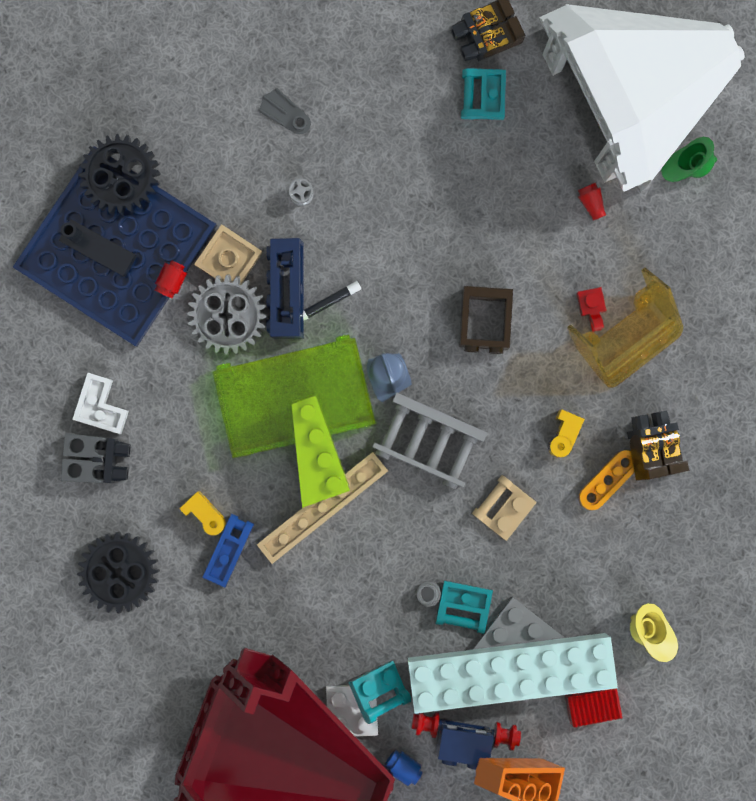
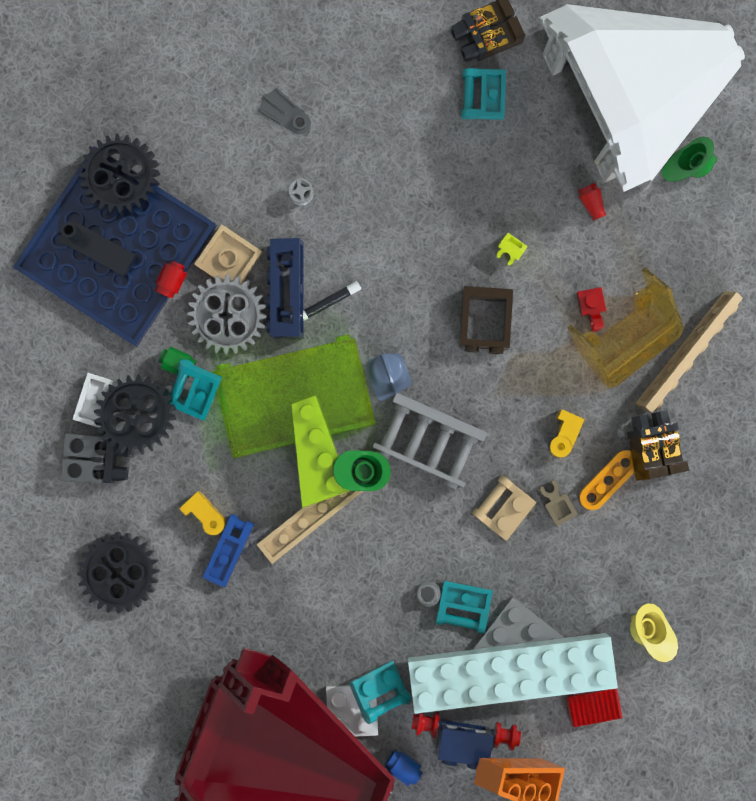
none -> black gear [94,375,176,455]
none -> green brick [158,346,197,378]
none -> teal plate [168,359,222,421]
none -> green piece [333,450,391,492]
none -> neon yellow tile [497,233,528,265]
none -> dark tan plate [539,480,578,527]
none -> tan plate [635,291,743,413]

